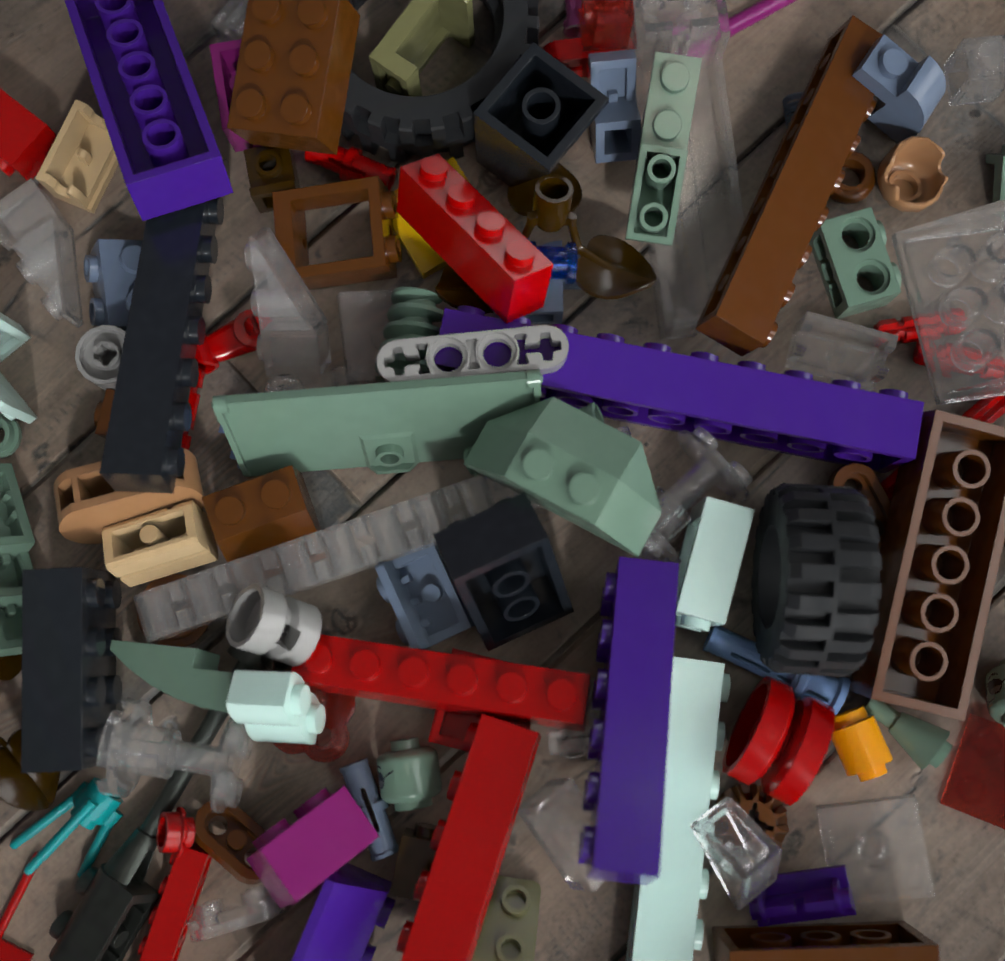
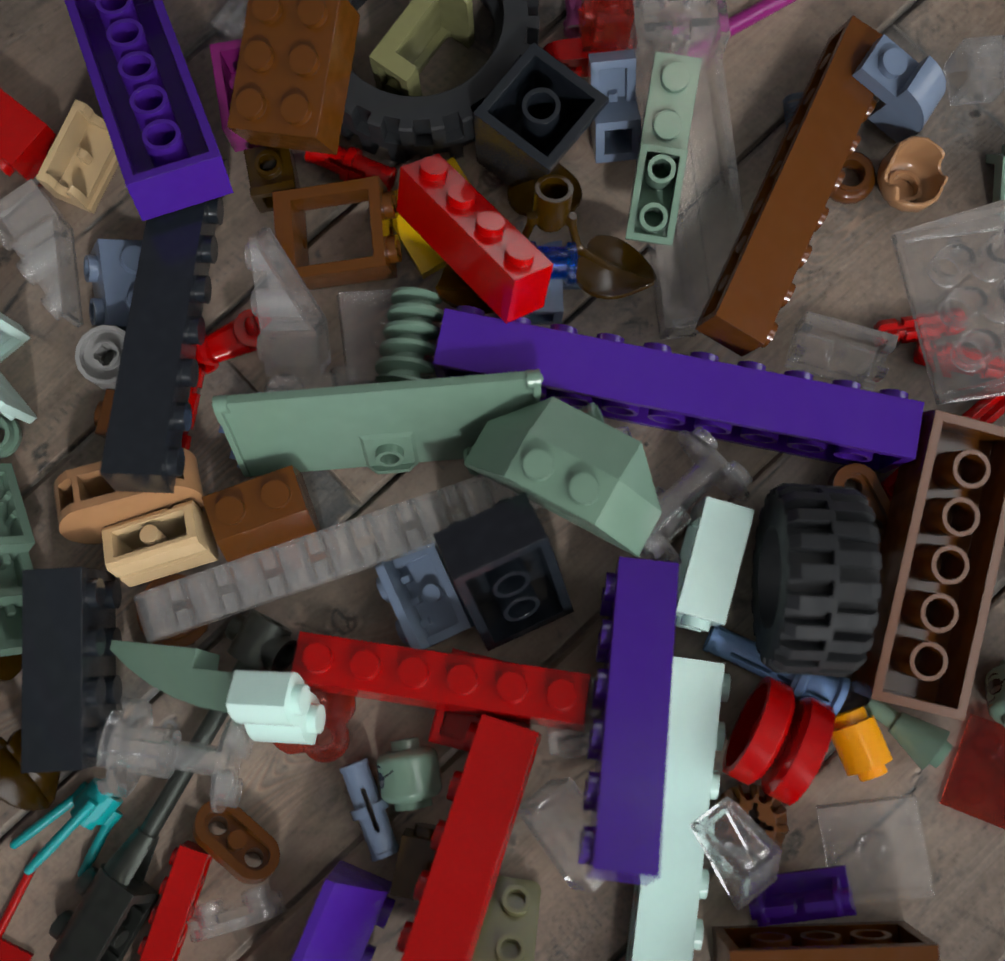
red plate [156,807,196,857] -> none
light grey wheel [226,584,322,666] -> none
magenta brick [246,786,380,908] -> none
light grey beam [376,325,569,382] -> none
sand green brick [809,207,902,320] -> none

